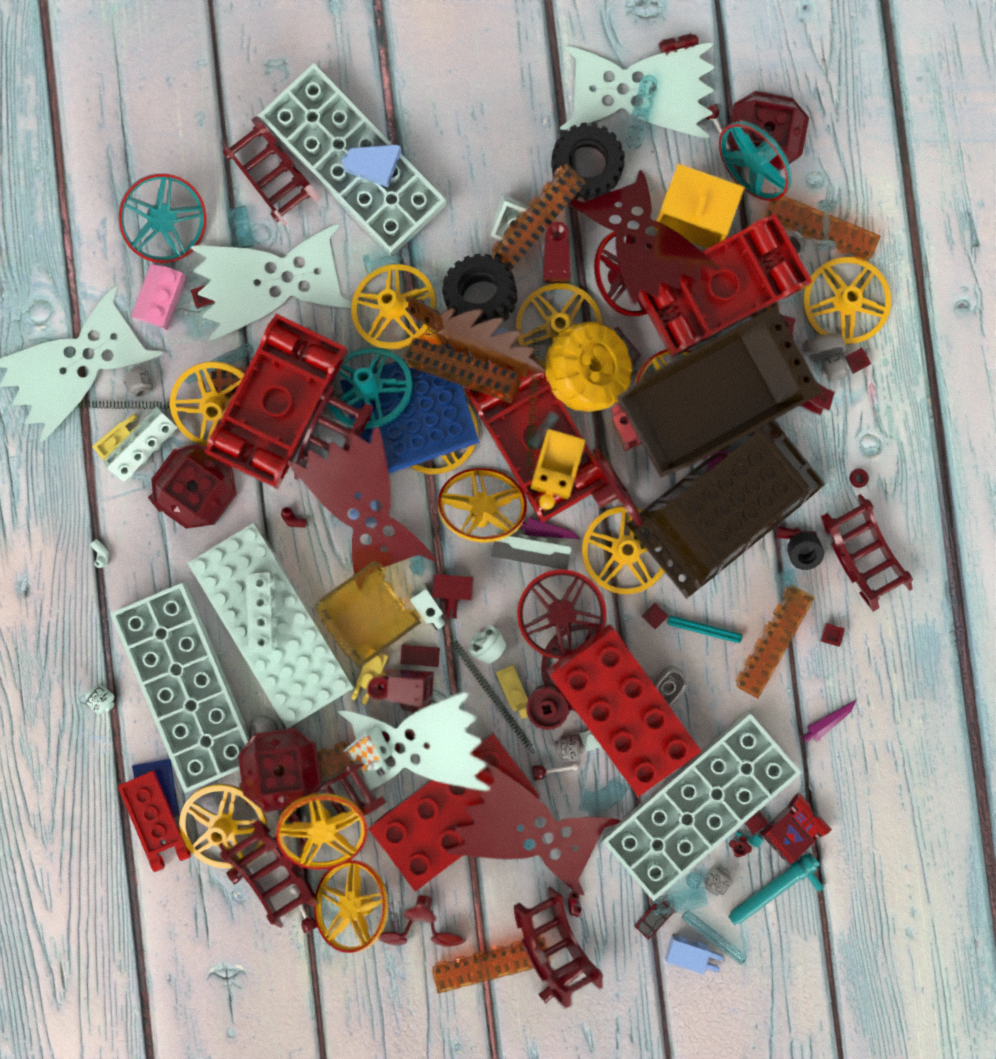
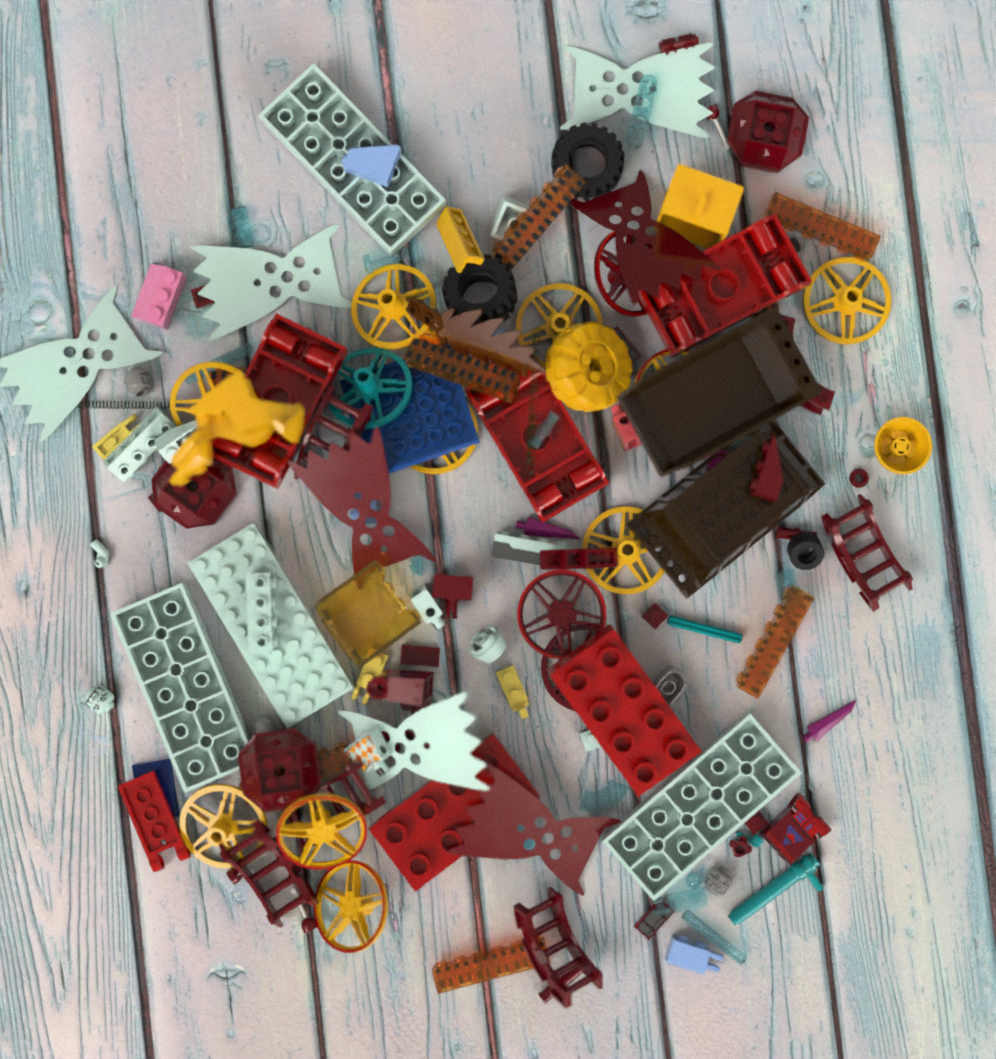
teal wheel [118,173,206,263] -> none
dark red fence [221,115,320,226] -> none
dark red arm [281,507,307,528] -> none
dark red plant [378,895,466,947] -> none
yellow wheel [438,468,527,542] -> none
piece [449,635,535,754] -> none
dark red wheel [526,683,572,730] -> none
yellow slope [531,429,585,510] -> none
hinge [532,763,579,781] -> none
dark red piece [542,221,571,283] -> none
light grey head [555,735,583,761] -> none
dark red arm [568,891,582,917] -> none
dark red wheel [591,447,644,527] -> none
teal wheel [719,121,791,201] -> none
light grey piece [802,333,846,362] -> none
clear light blue wheel [815,200,837,250] -> none
light grey head [820,354,850,382] -> none
dark red plate [820,623,845,647] -> none
dark red plate [845,348,871,374] -> none
none -> light aqua slope [154,420,197,464]
none -> yellow piece [170,371,305,486]
none -> yellow panel [436,206,484,273]
none -> dark red slope [540,548,617,570]
none -> dark red slope [749,436,783,502]
none -> yellow piece [874,417,932,474]

